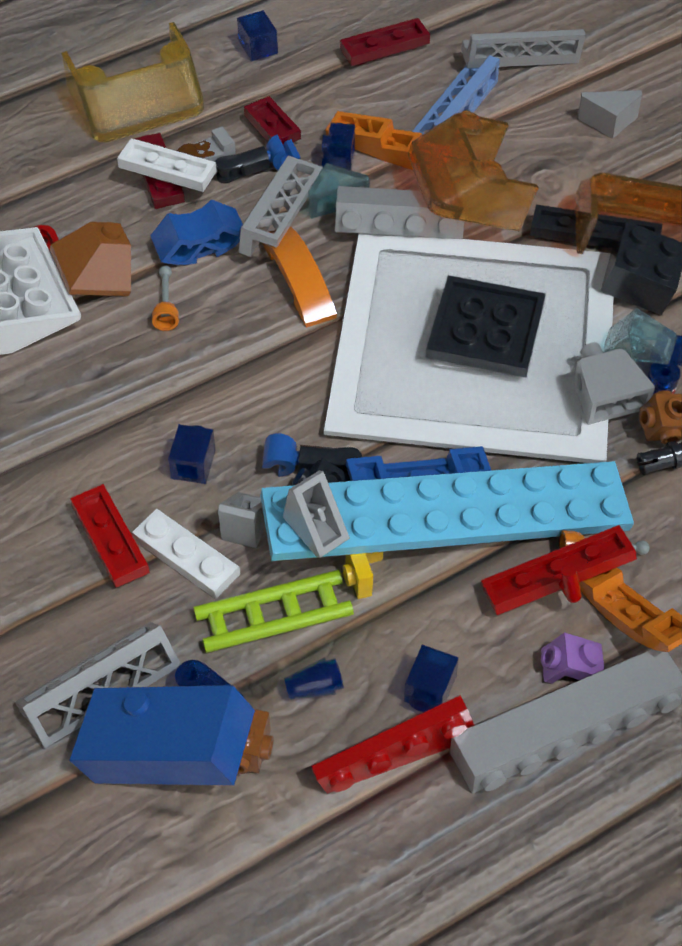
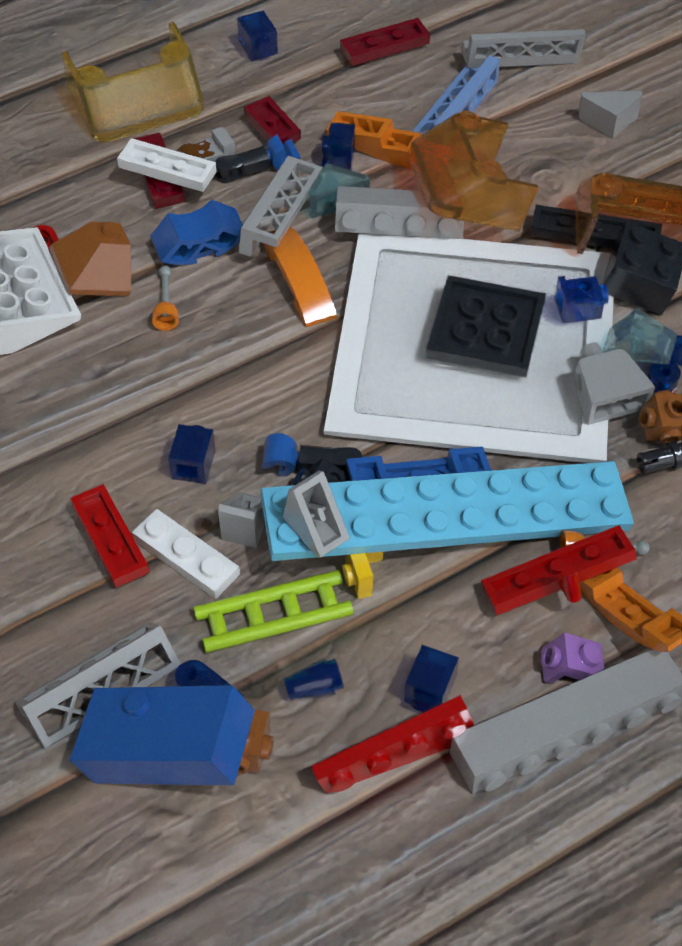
none -> clear blue brick [554,276,609,324]

